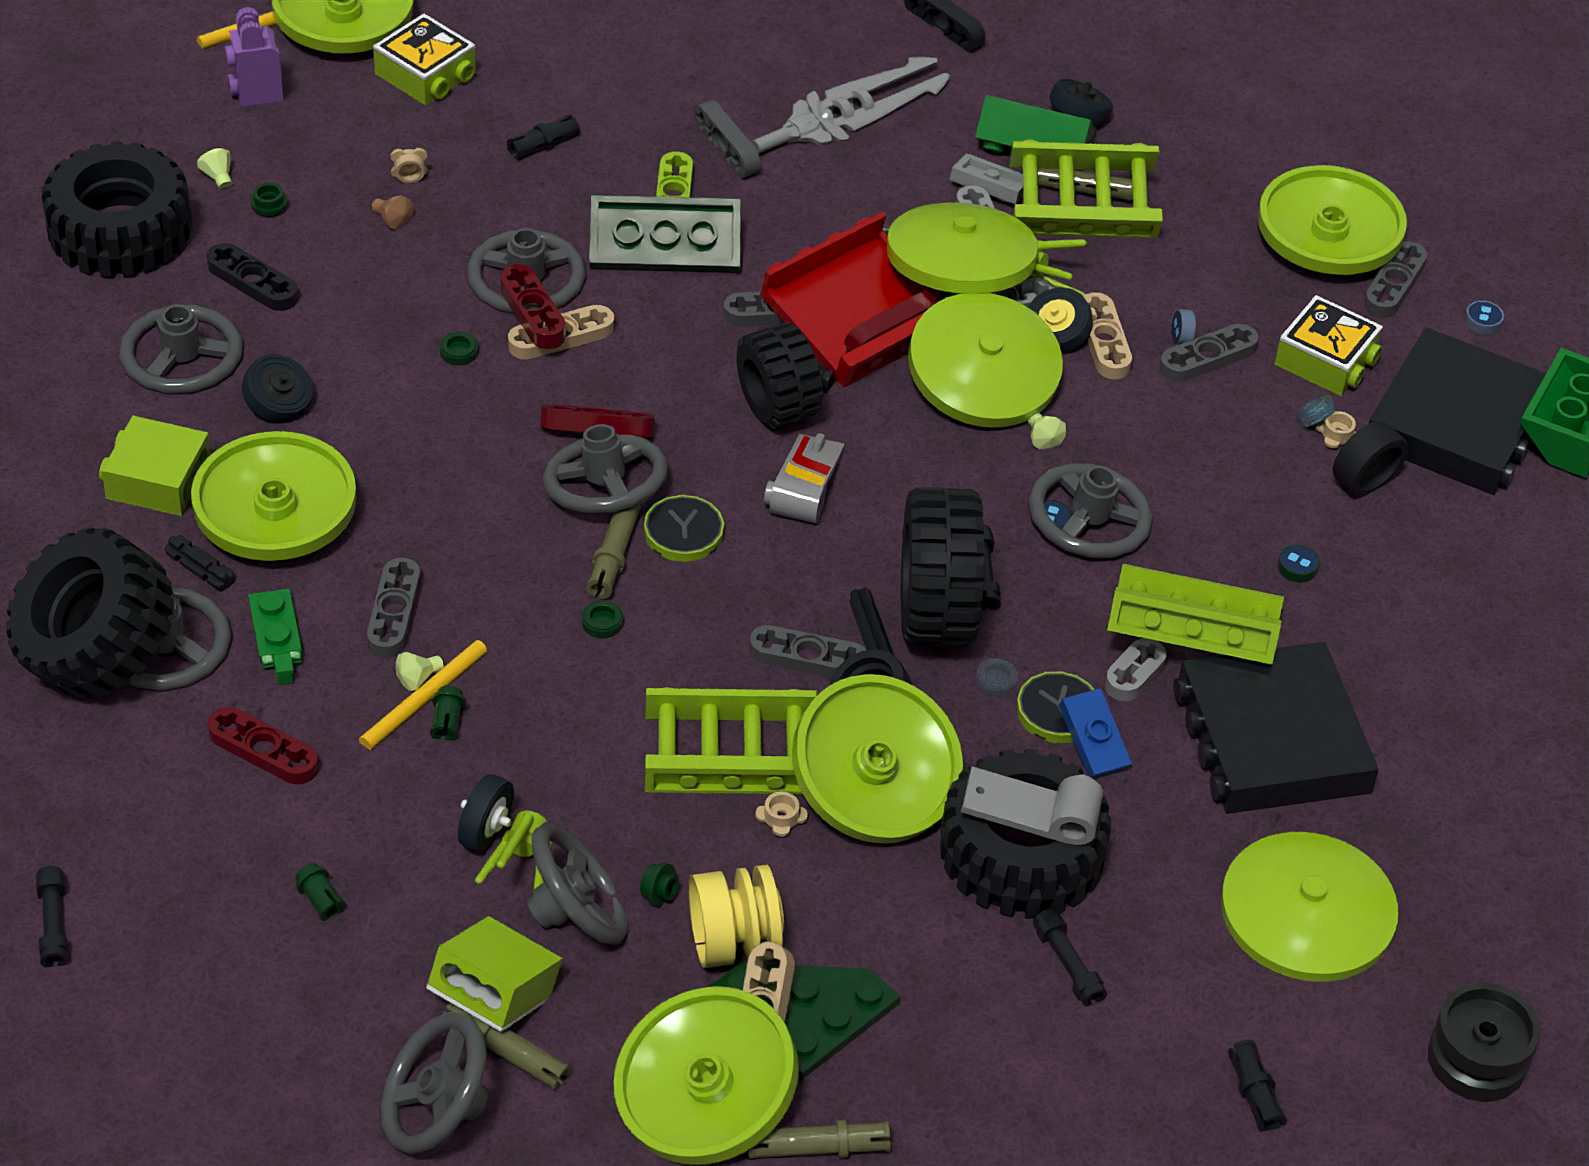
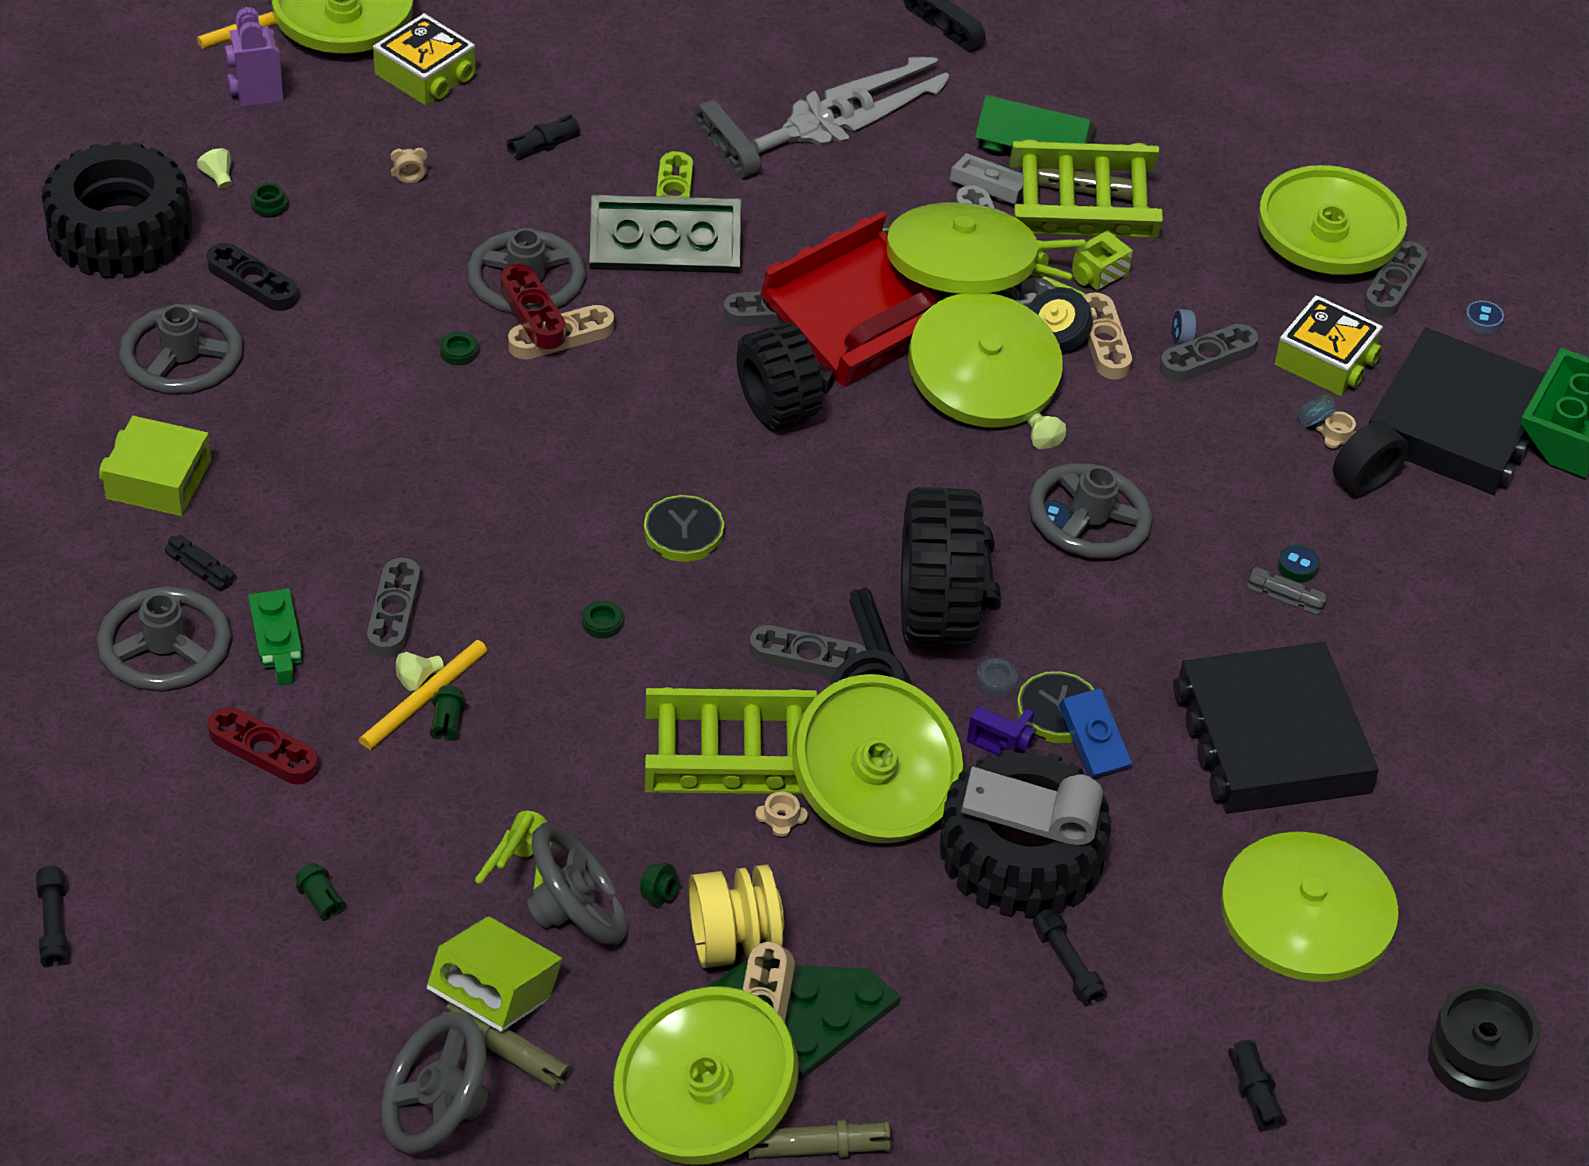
black tyre [6,528,174,698] -> none
lime dish [191,431,357,561] -> none
black wheel [241,354,313,423] -> none
medium nougat rock [372,195,414,230] -> none
black wheel [457,773,514,853] -> none
dark red beam [540,404,655,437] -> none
dark grey piece [542,424,669,513] -> none
olive pin [586,504,641,599] -> none
light grey door [764,433,845,524] -> none
black wheel [1049,78,1113,125] -> none
light grey beam [1105,638,1166,701] -> none
lime fence [1107,564,1284,664] -> none
none -> dark purple bracket [967,706,1037,756]
none -> lime brick [1072,230,1133,291]
none -> dark grey axle [1247,567,1327,615]

